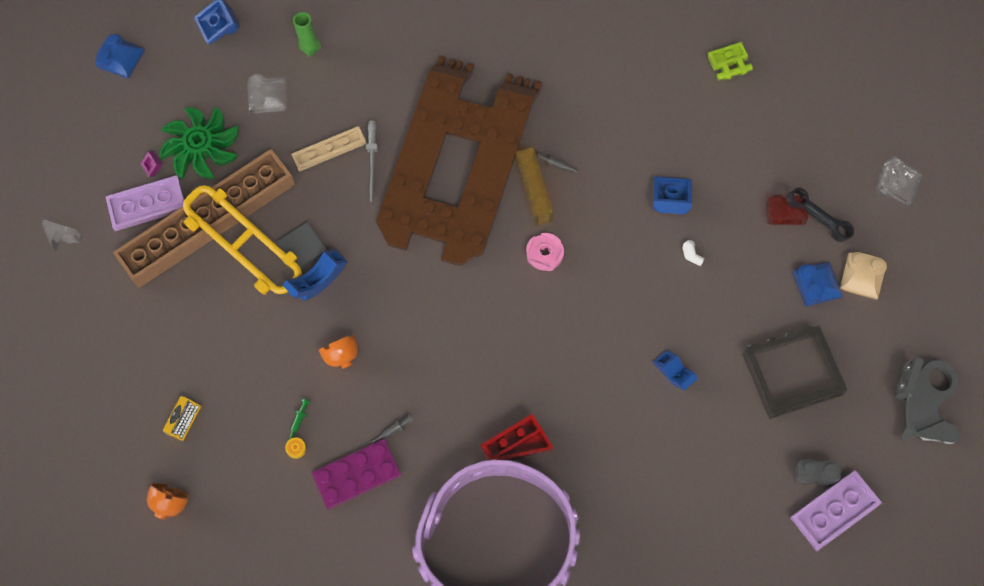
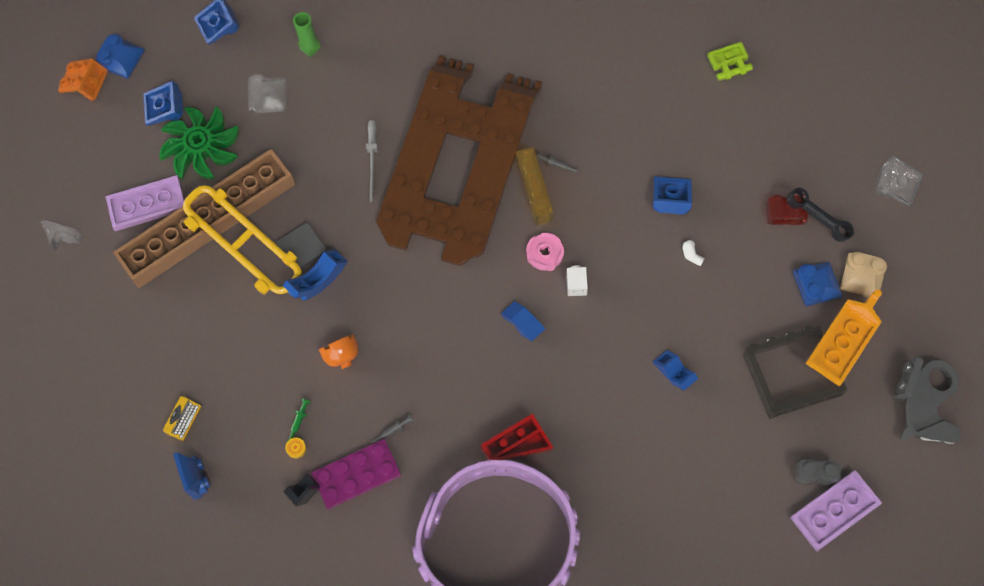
magenta plate [140,151,163,177] -> none
orange cylinder [146,483,189,519] -> none
tan plate [291,126,366,172] -> none
none -> orange bracket [58,58,108,101]
none -> blue slope [143,81,183,126]
none -> blue slope [173,452,211,500]
none -> black panel [283,474,321,506]
none -> blue slope [501,301,545,342]
none -> white brick [566,265,588,296]
none -> light orange hinge [805,289,882,386]

